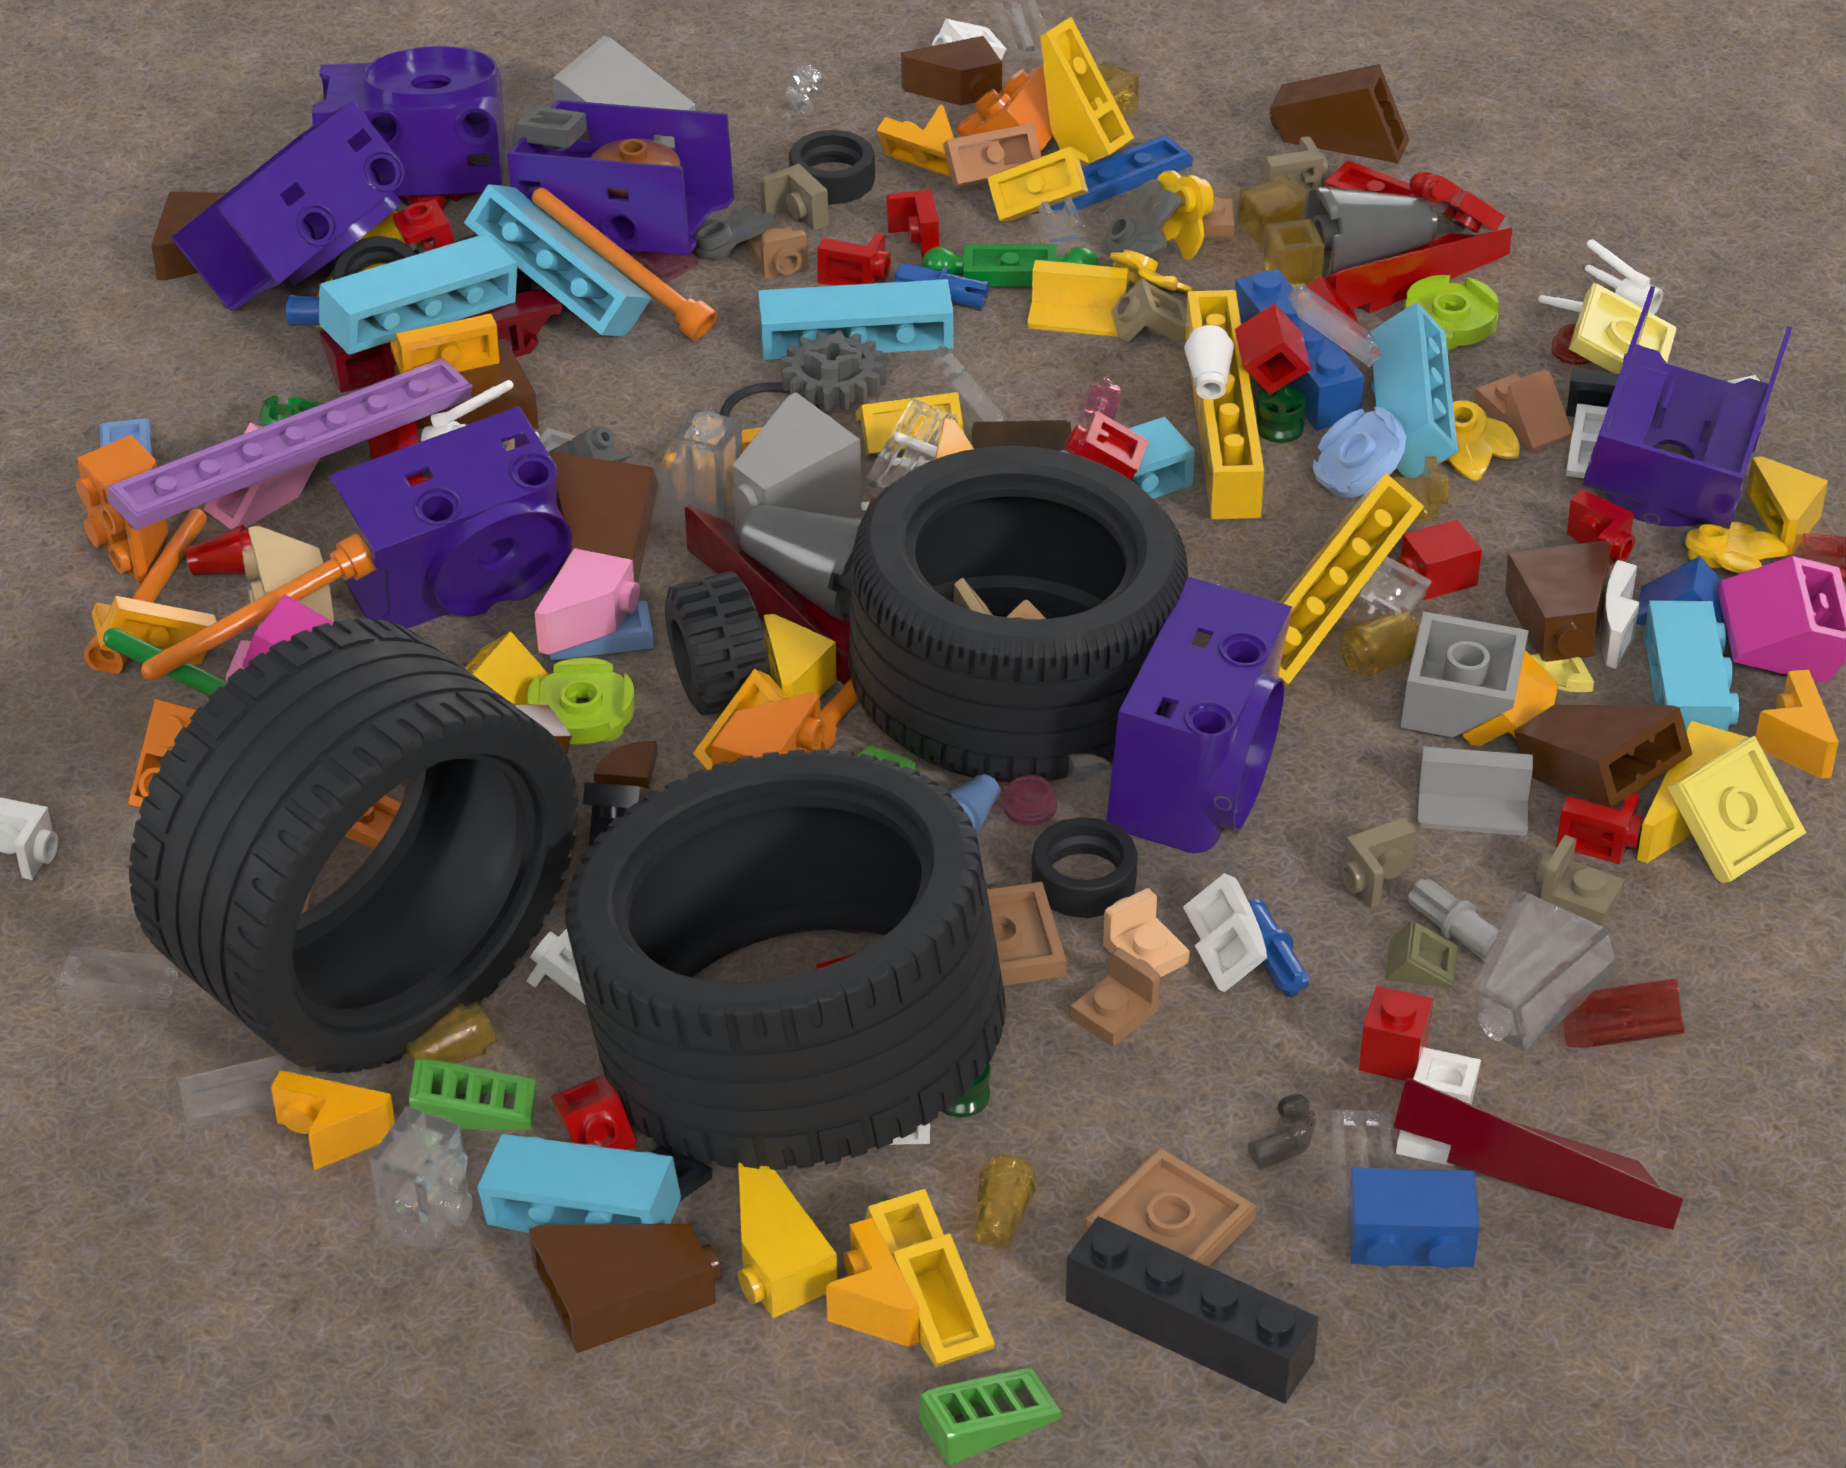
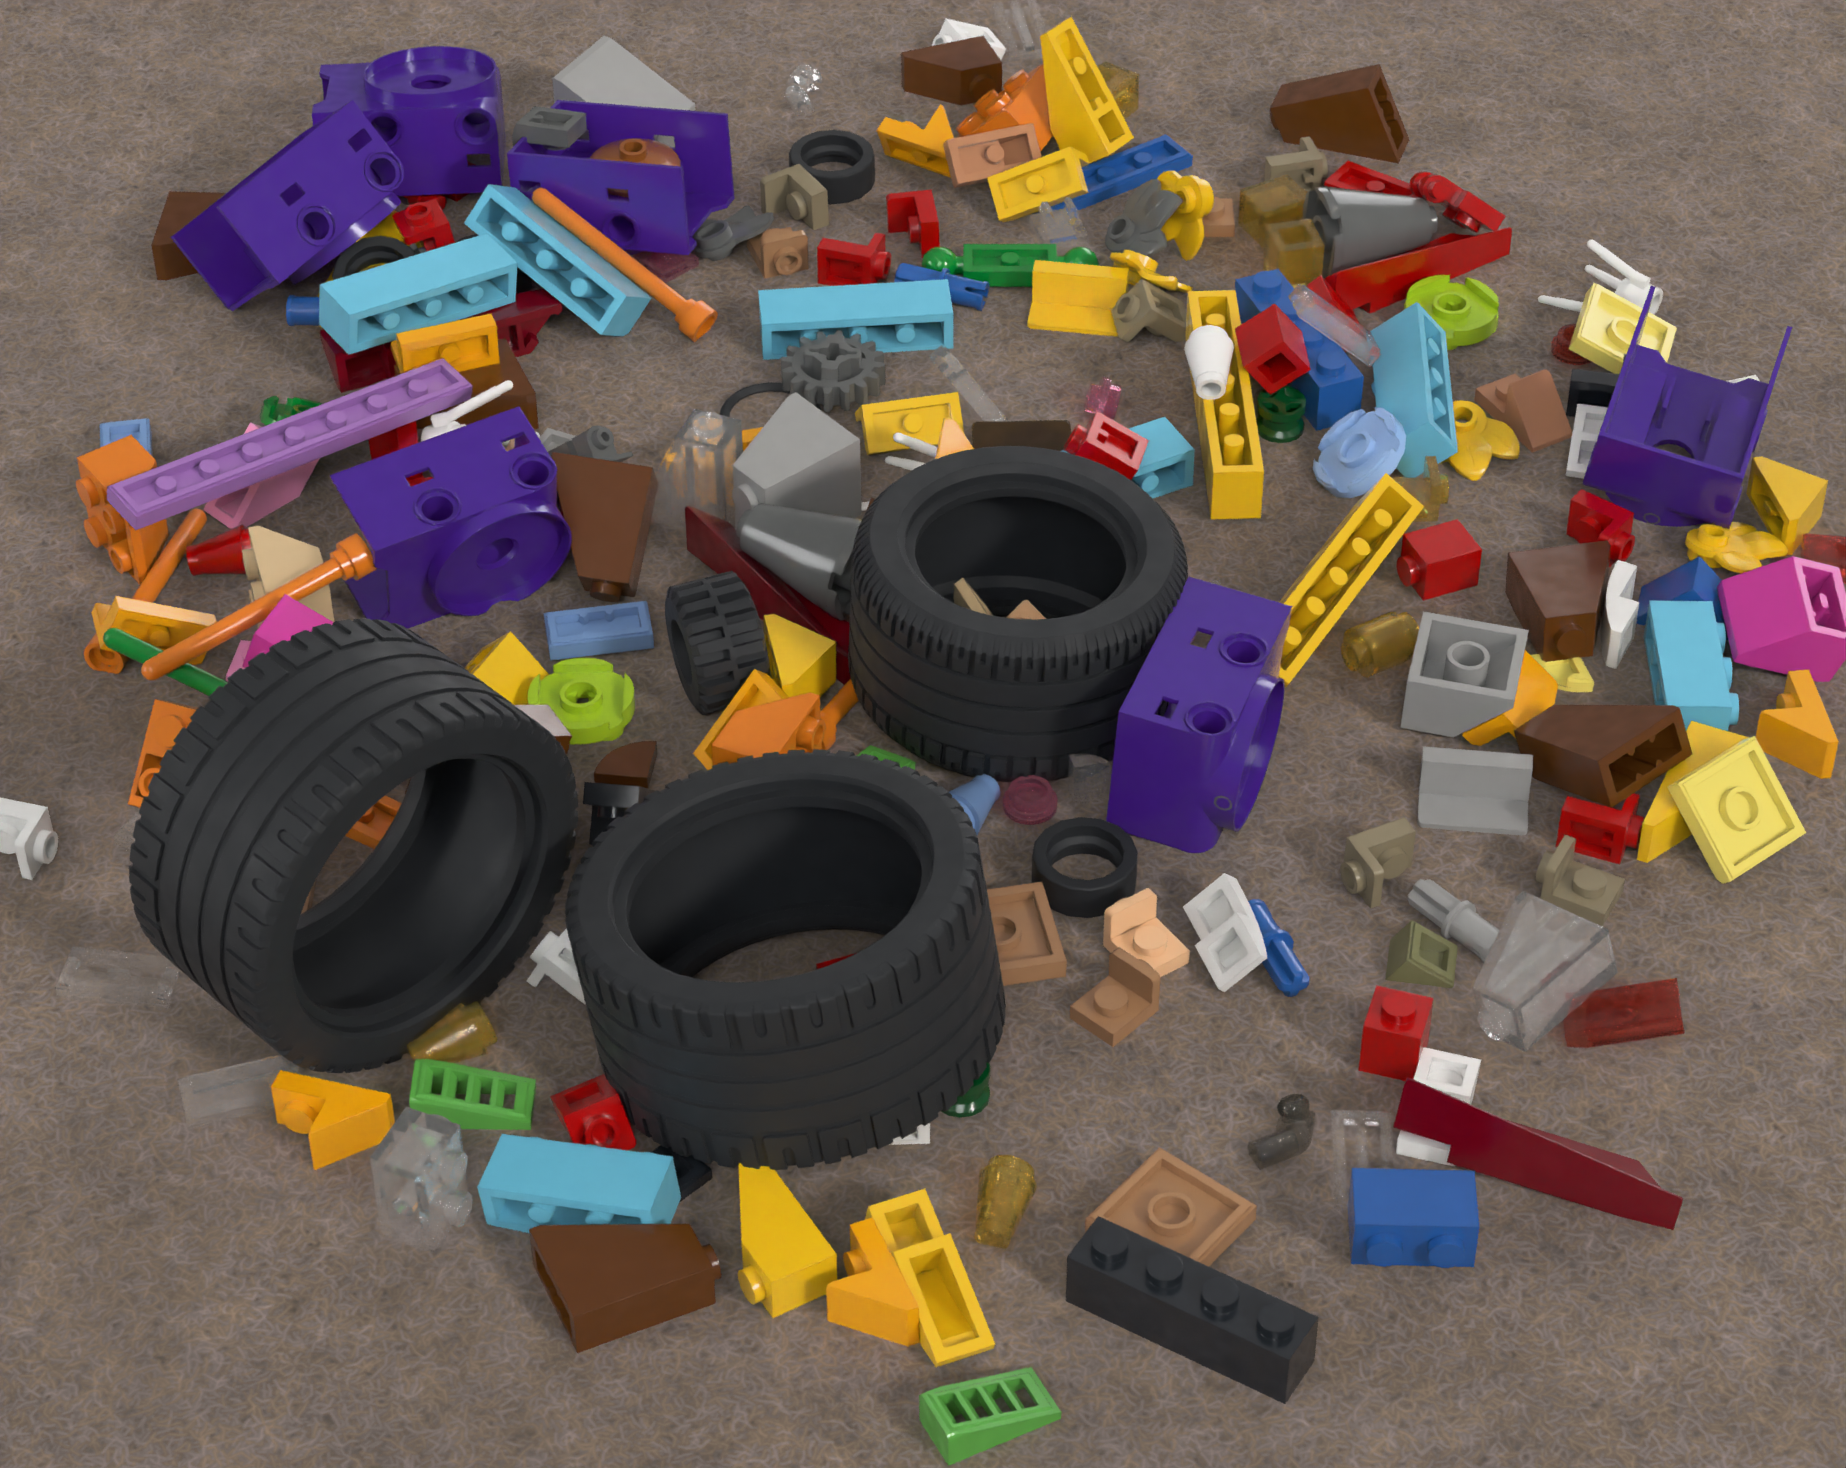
bright pink slope [535,548,640,655] -> none
clear tile [866,398,958,489] -> none
clear tile [1359,556,1432,626] -> none

